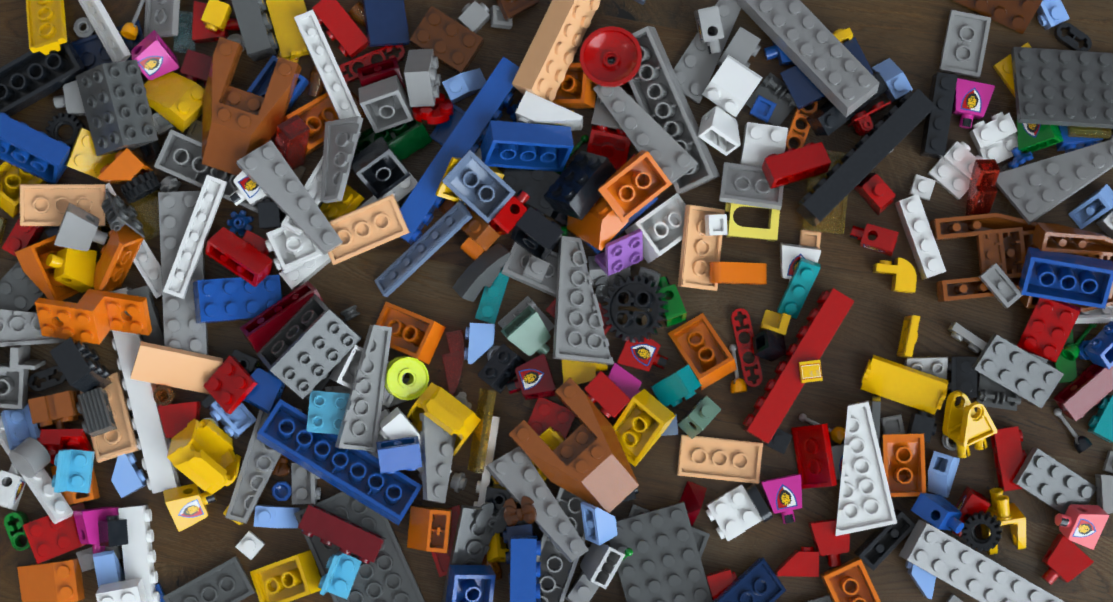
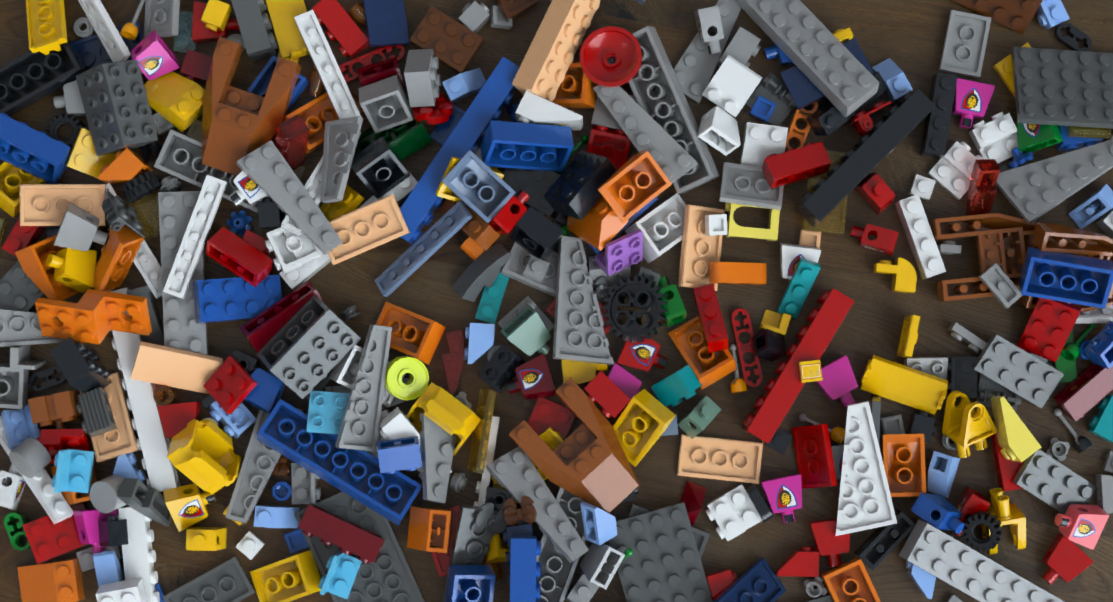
none -> light grey piece [90,475,127,513]
none -> dark grey slope [117,478,172,526]
none -> yellow torso [186,527,227,551]
none -> blue tile [284,528,309,554]
none -> red brick [693,284,729,353]
none -> light grey plate [804,576,827,598]
none -> dark pink torso [815,355,858,407]
none -> light grey plate [937,241,962,255]
none -> light yellow slope [990,396,1041,462]
none -> light grey plate [1046,438,1070,461]

